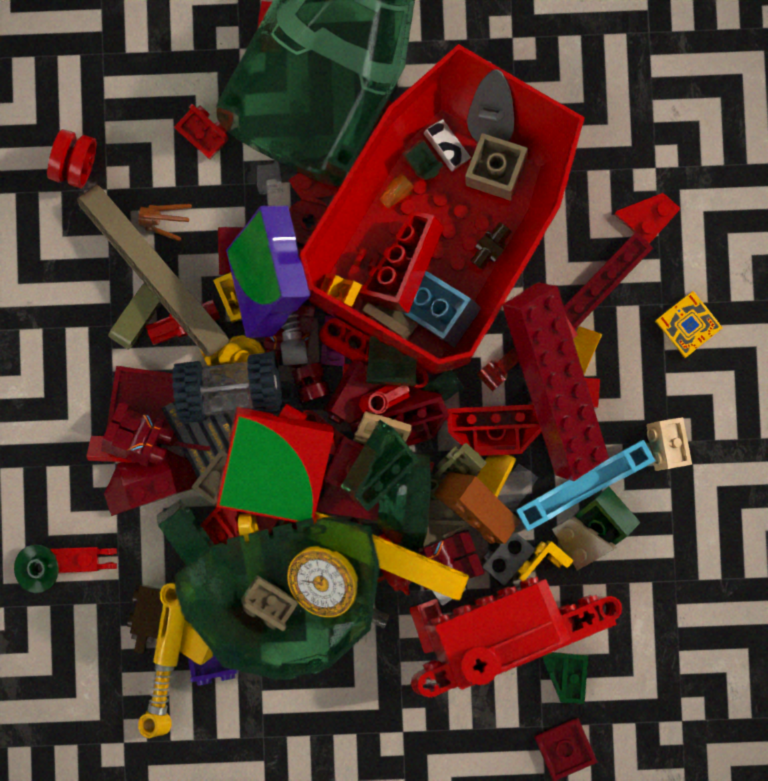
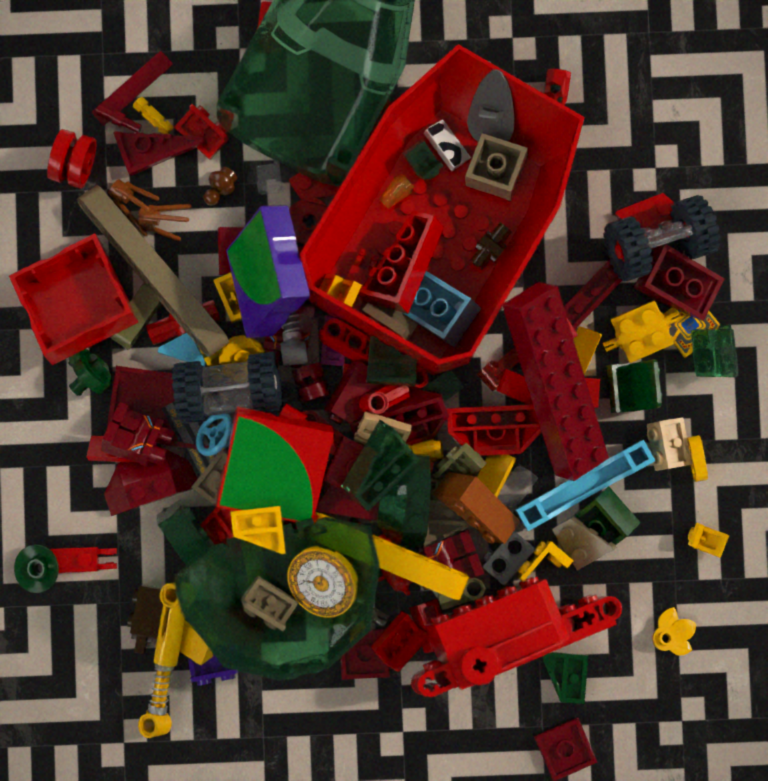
none -> red tile [9,233,139,365]
none -> dark green pin [68,349,111,396]
none -> dark red sticker [92,51,173,126]
none -> dark red bar [95,105,142,132]
none -> dark orange plant [108,179,159,236]
none -> dark red wing [113,131,206,176]
none -> yellow axle [133,97,174,134]
none -> medium azure slope [158,333,207,368]
none -> medium azure piece [196,411,233,456]
none -> reddish brown animal [203,167,237,205]
none -> yellow wing [231,506,286,554]
none -> dark red tile [339,628,390,680]
none -> red bracket [371,611,429,672]
none -> yellow cone [407,438,444,462]
none -> olive piece [437,578,485,610]
none -> red slope [497,369,533,405]
none -> red rock [544,69,571,105]
none -> black plate [603,195,720,281]
none -> yellow plate [603,300,682,363]
none -> dark green bracket [606,360,662,413]
none -> dark red slope [633,244,724,321]
none -> yellow plate [652,607,696,656]
none -> yellow beam [687,435,708,482]
none -> yellow bracket [688,523,729,558]
none -> clear green bracket [691,324,739,377]

